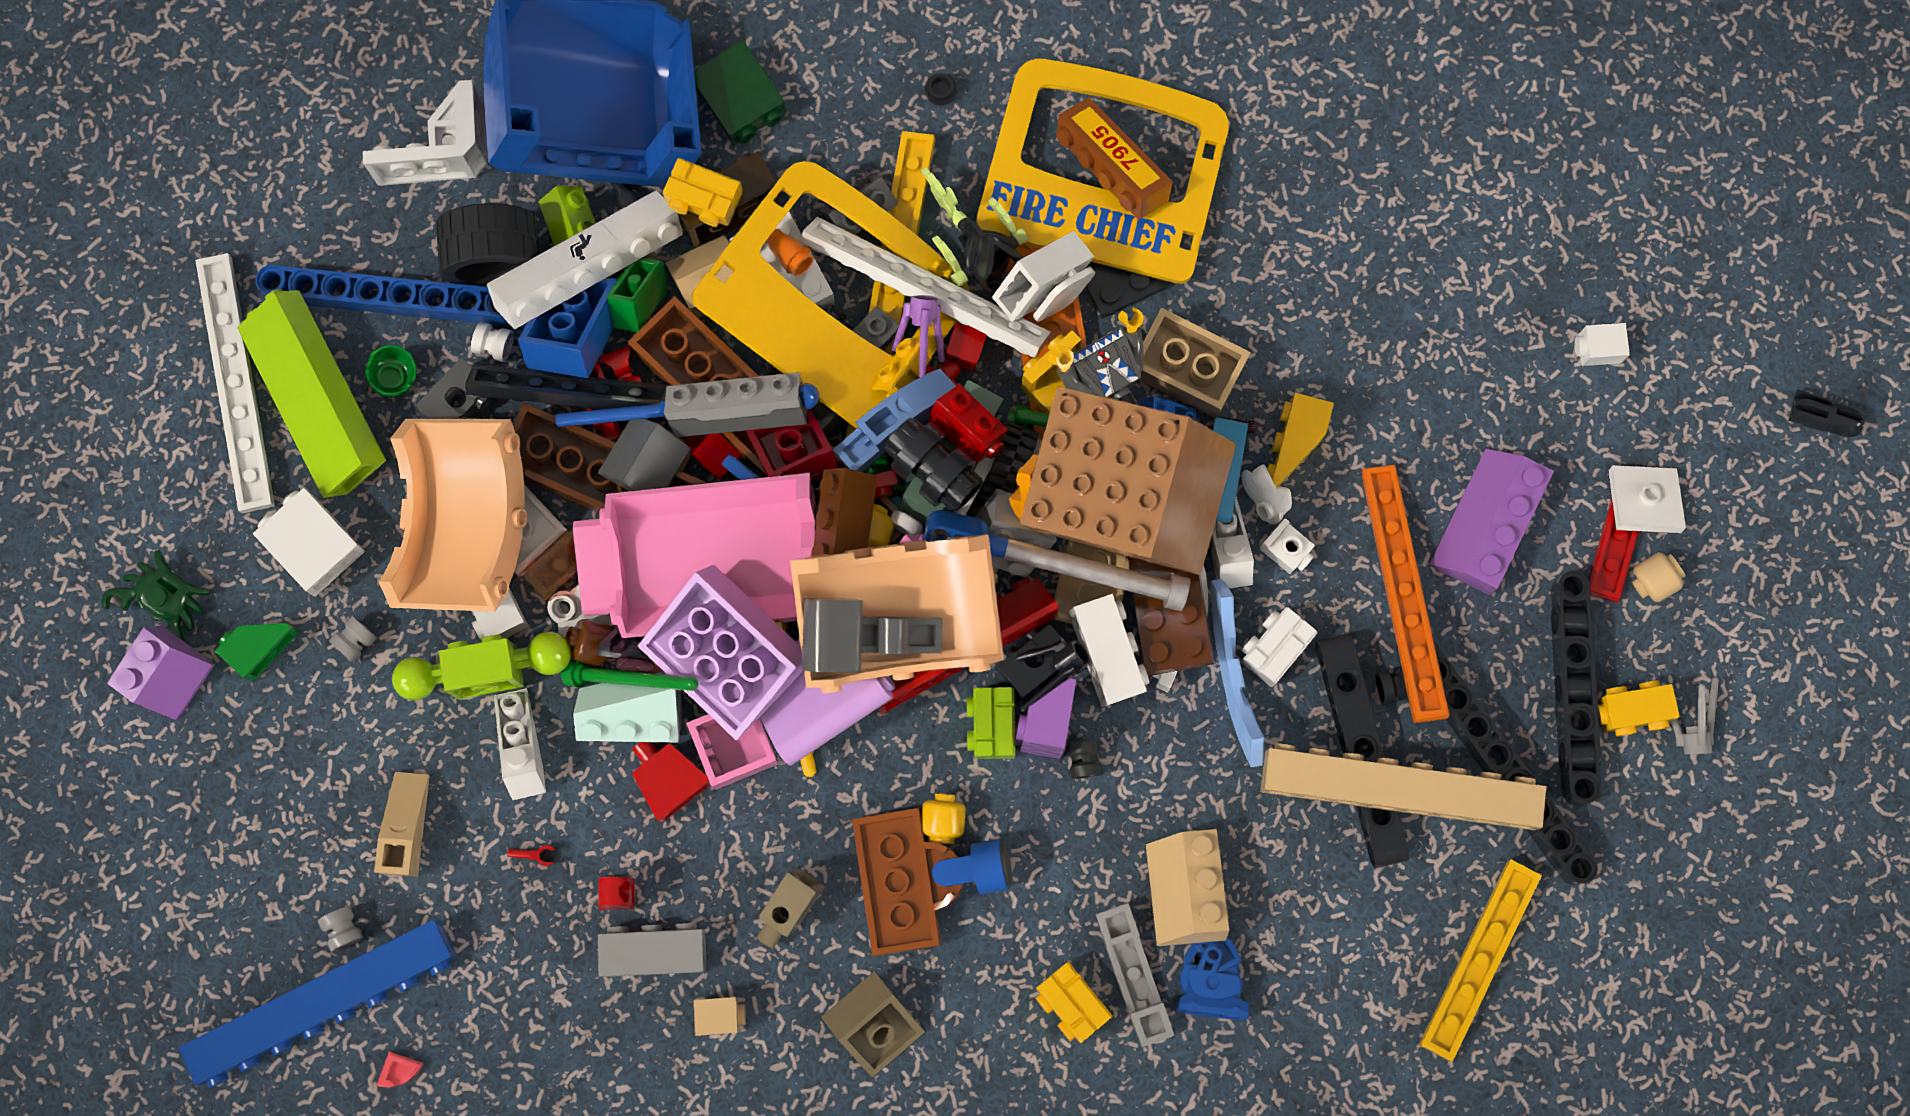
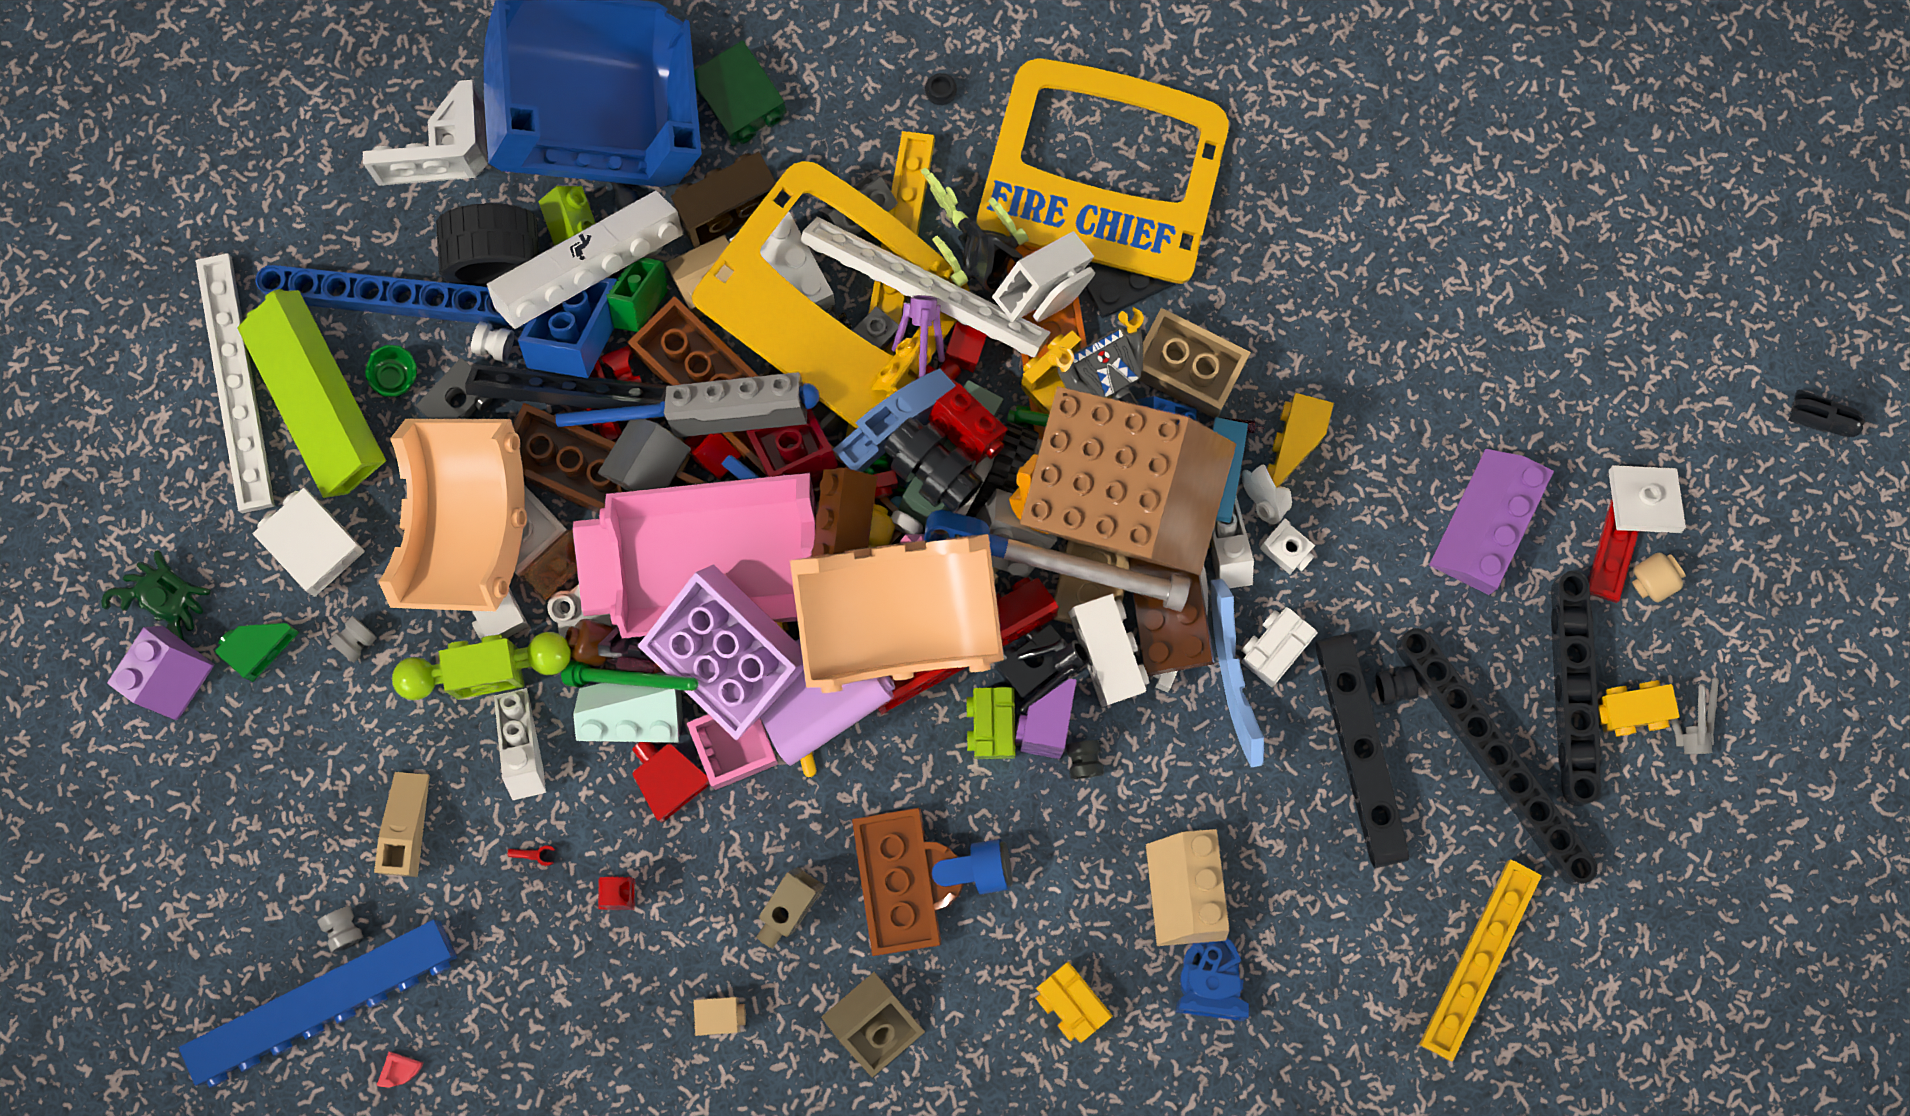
light grey brick [598,923,706,977] -> none
yellow brick [663,158,743,227] -> none
orange cone [765,229,814,277] -> none
dark grey plate [802,598,943,672] -> none
yellow head [921,793,966,844] -> none
dark orange brick [1056,97,1173,220] -> none
light grey slope [1095,903,1175,1047] -> none
tan brick [1260,744,1546,830] -> none
orange tile [1361,465,1449,723] -> none
white brick [1574,323,1630,366] -> none

